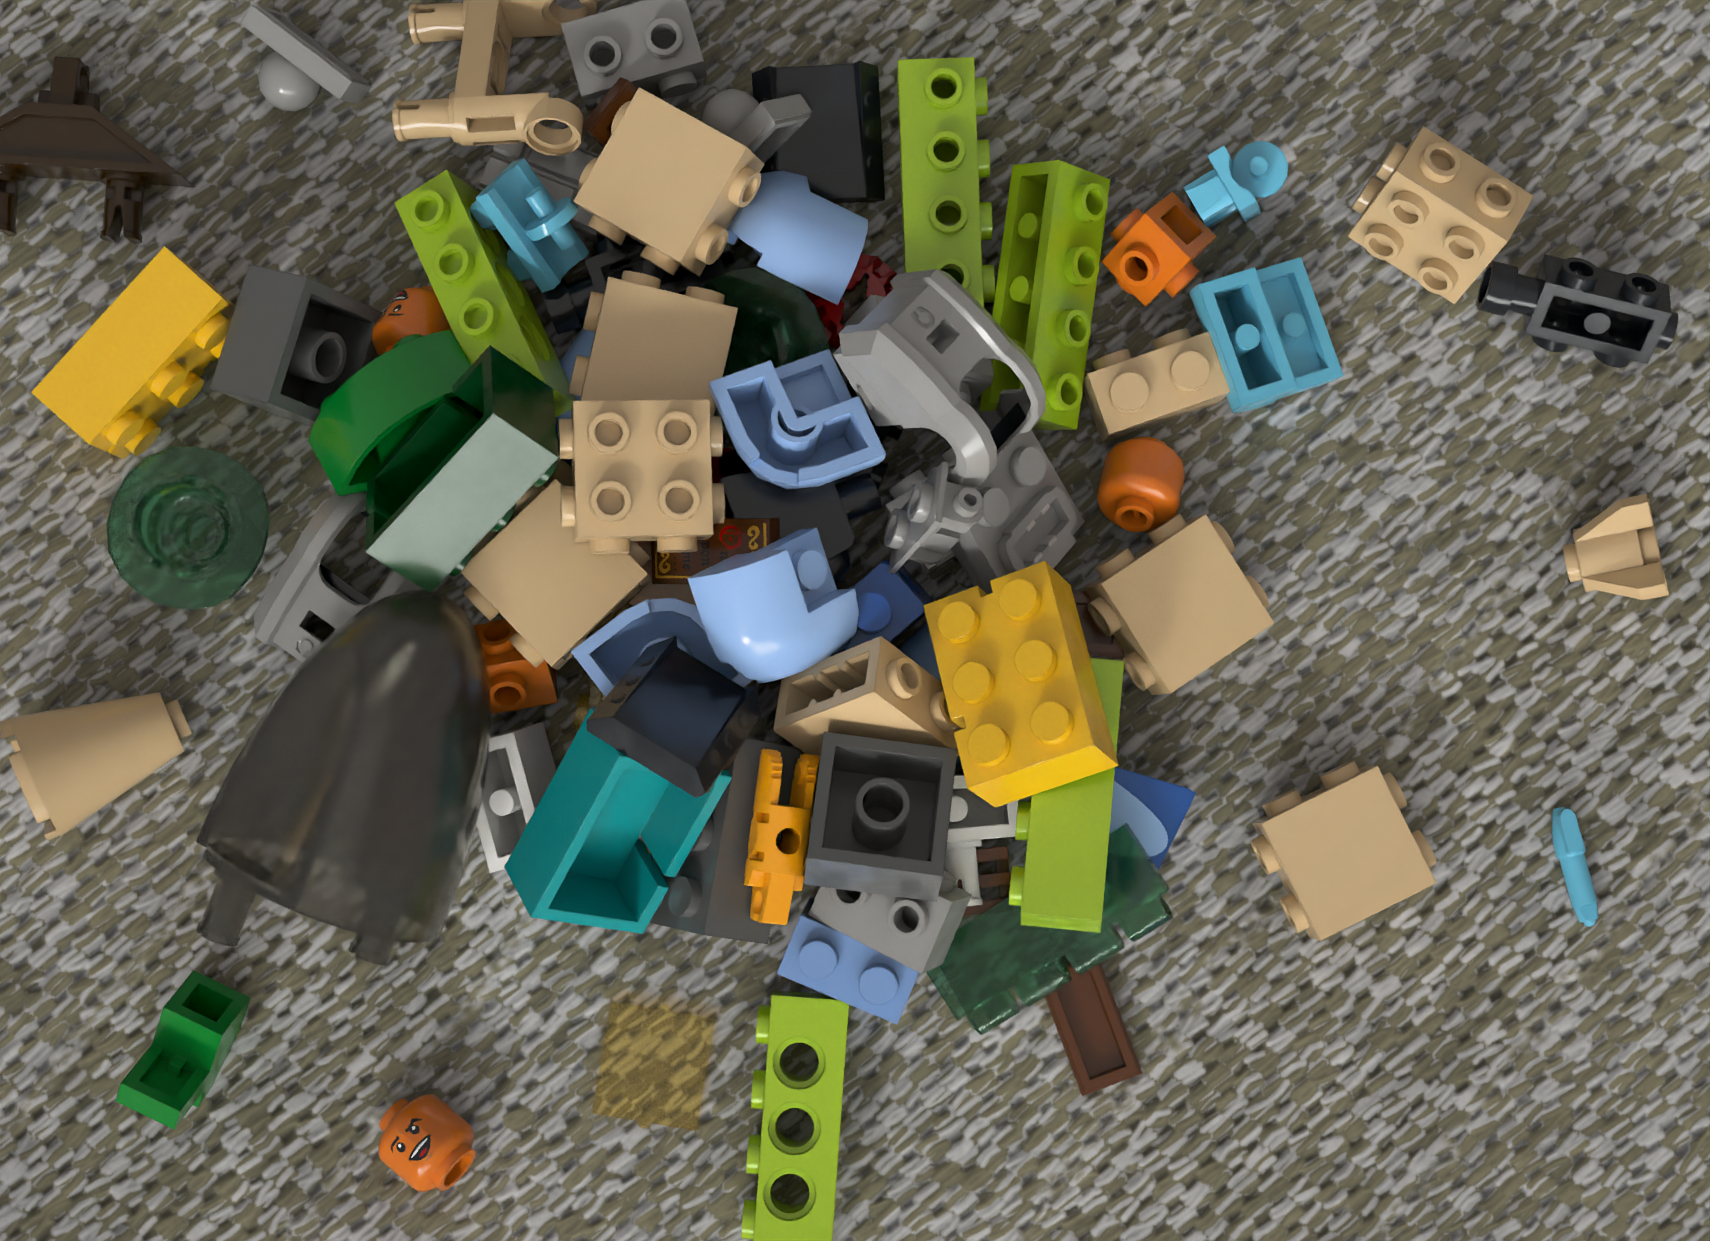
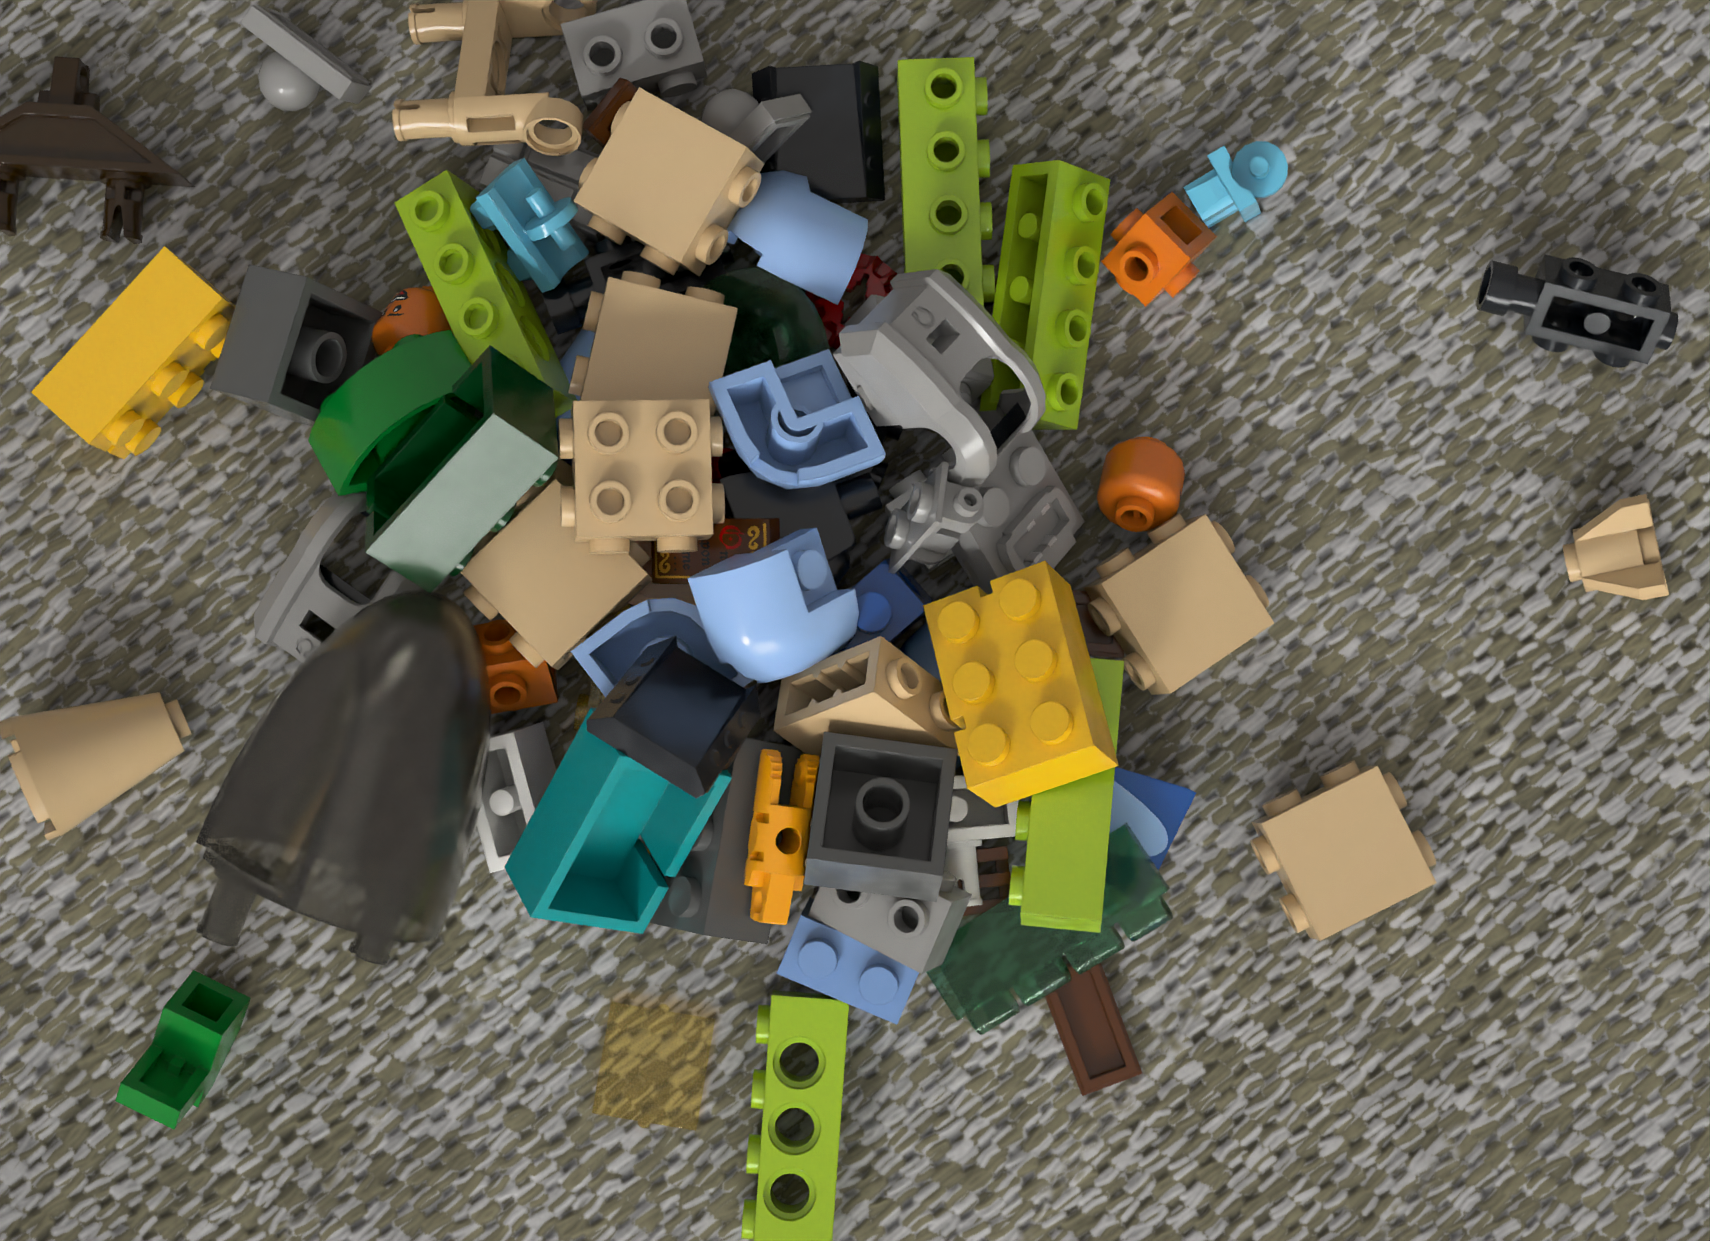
clear green hat [106,446,269,609] -> none
orange head [378,1094,476,1192] -> none
tan brick [1083,328,1230,443] -> none
medium azure brick [1189,257,1344,413] -> none
tan brick [1347,126,1534,304] -> none
medium azure piece [1552,806,1599,927] -> none

